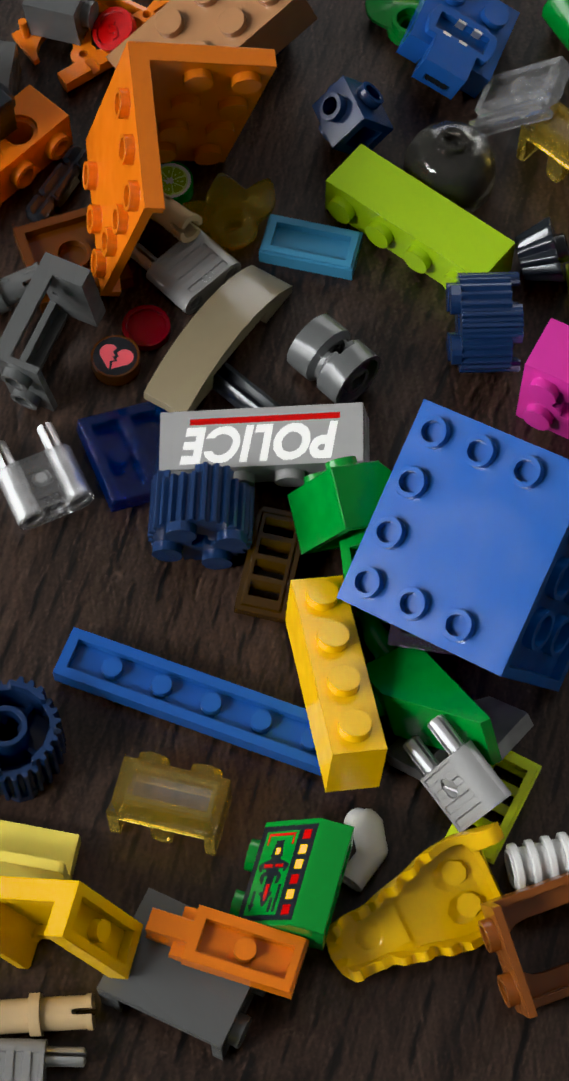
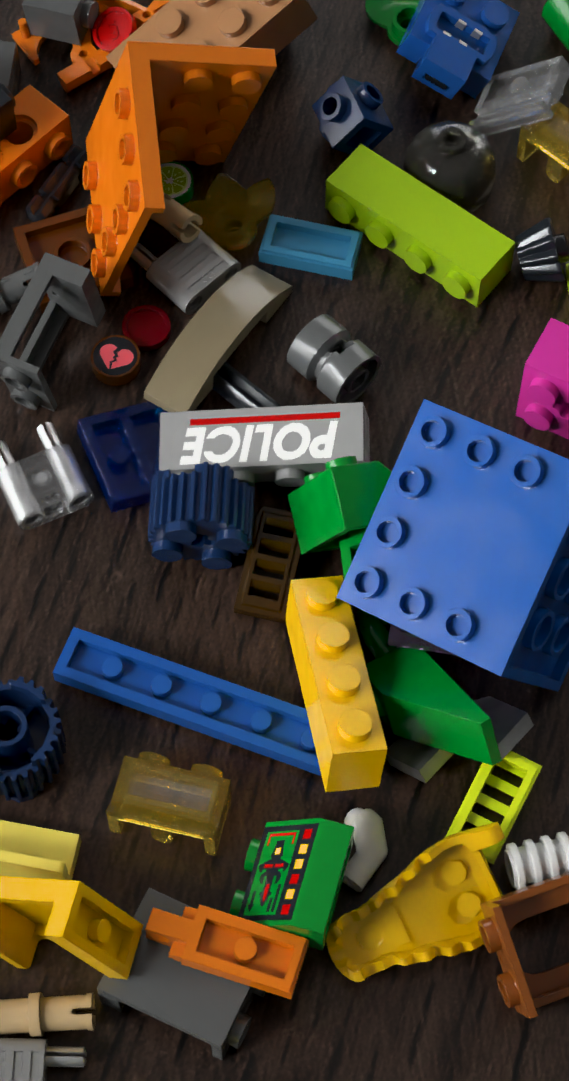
light grey piece [403,715,512,832] -> none
dark blue brick [446,272,524,373] -> none

